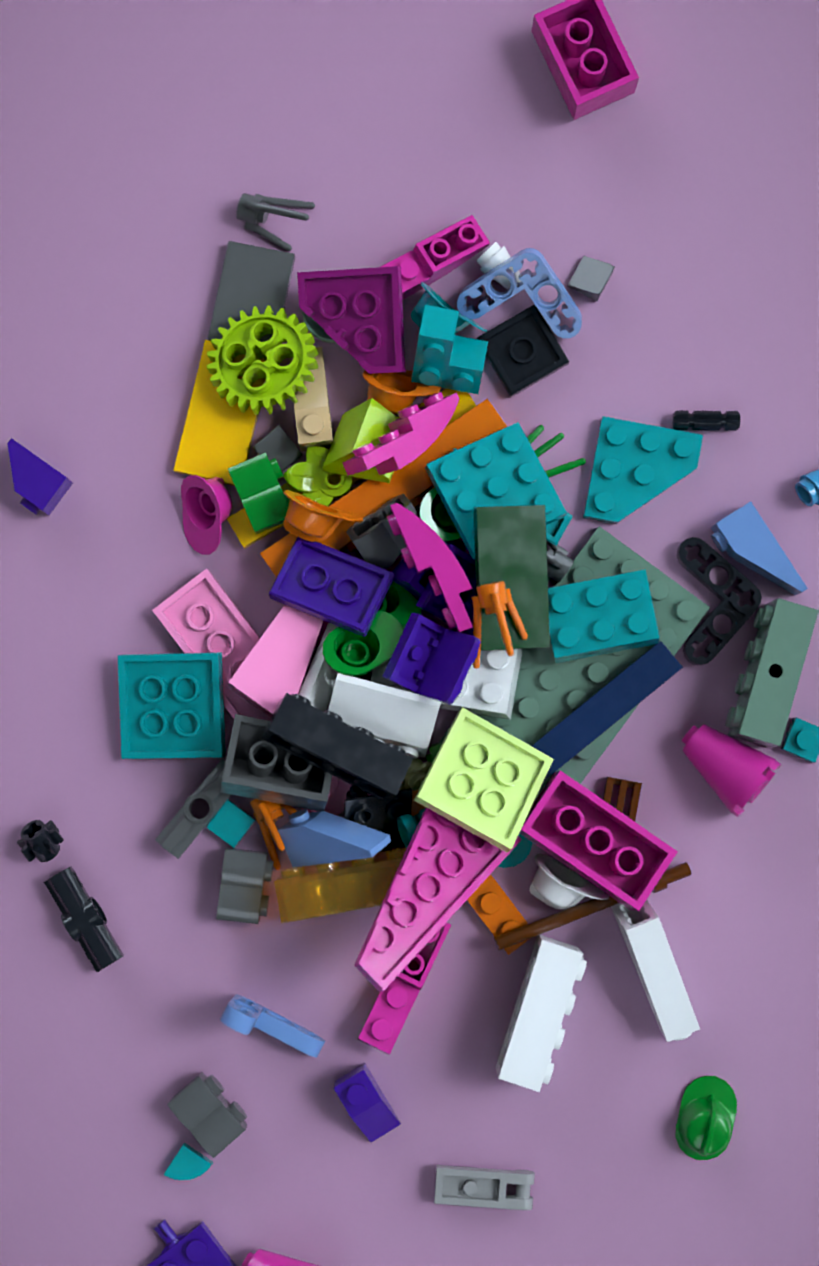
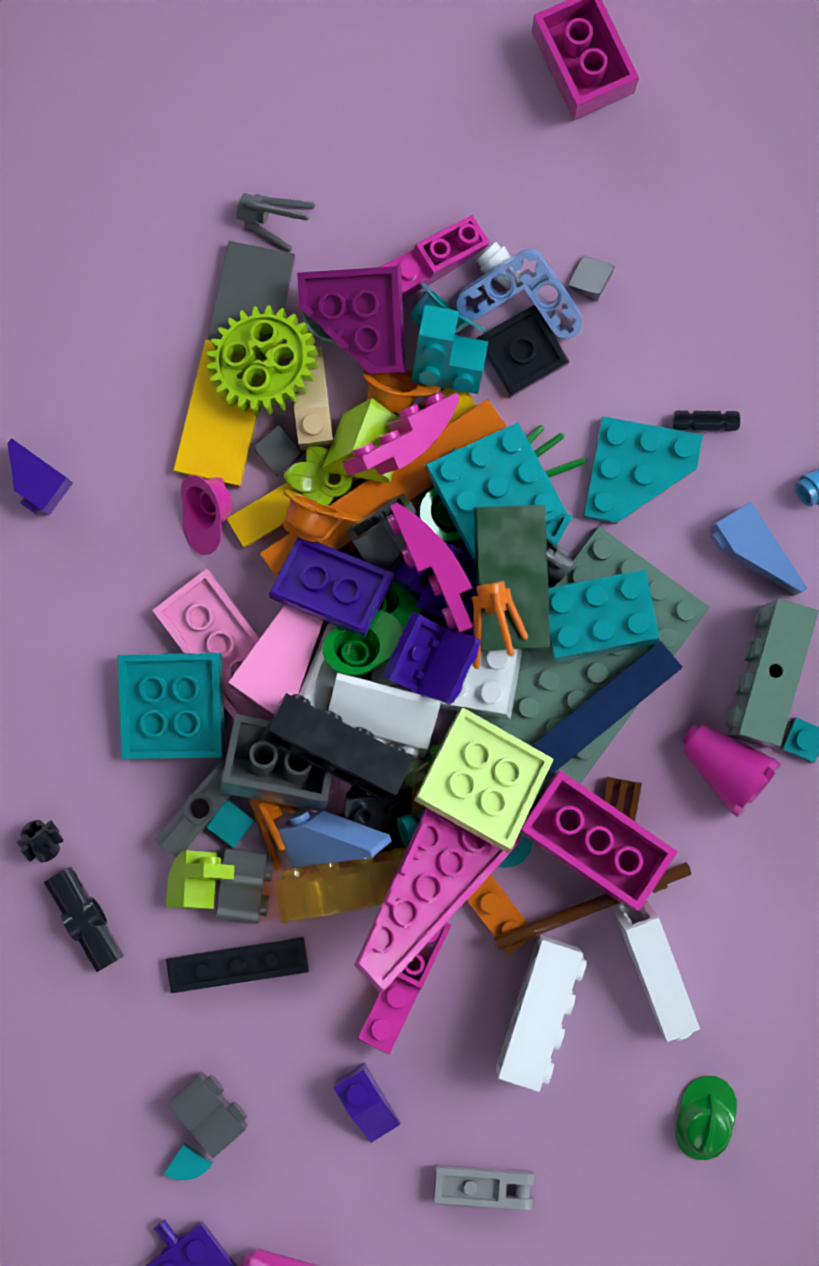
medium blue beam [220,994,325,1058] -> none
green brick [228,452,290,535] -> none
white piece [529,854,610,909] -> none
black beam [676,537,762,666] -> none
none -> lime brick [166,850,235,909]
none -> black tile [166,937,309,993]

